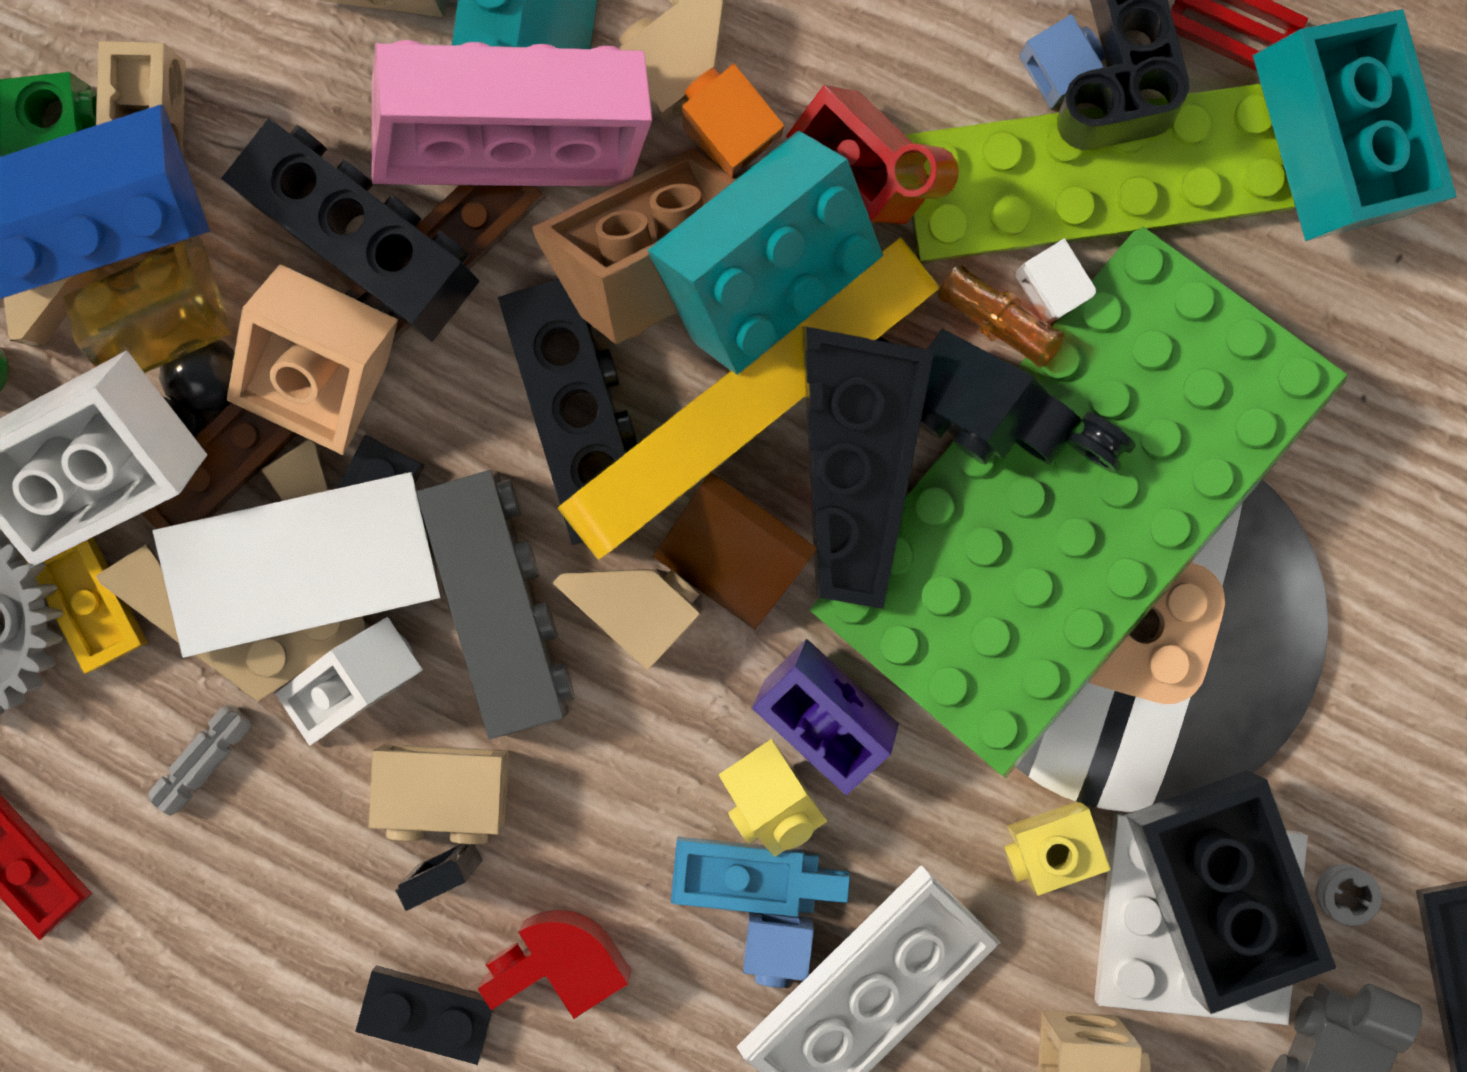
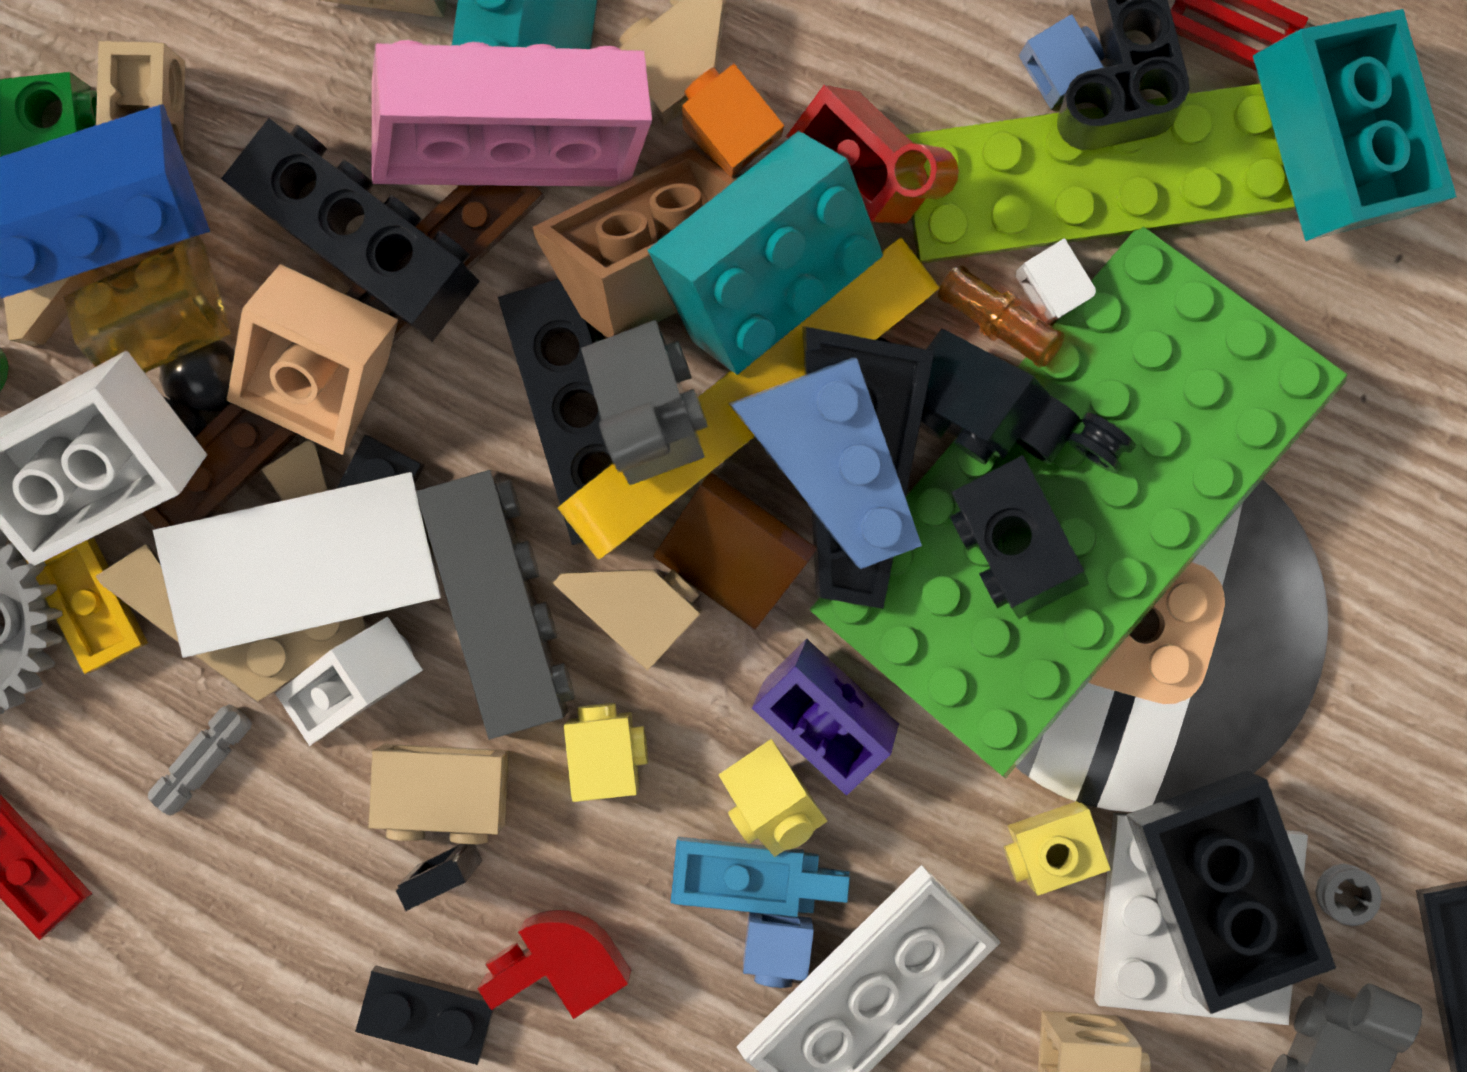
none -> light yellow brick [564,703,648,802]
none -> dark grey hinge [581,320,708,486]
none -> medium blue wing [728,358,922,569]
none -> black brick [950,455,1090,619]

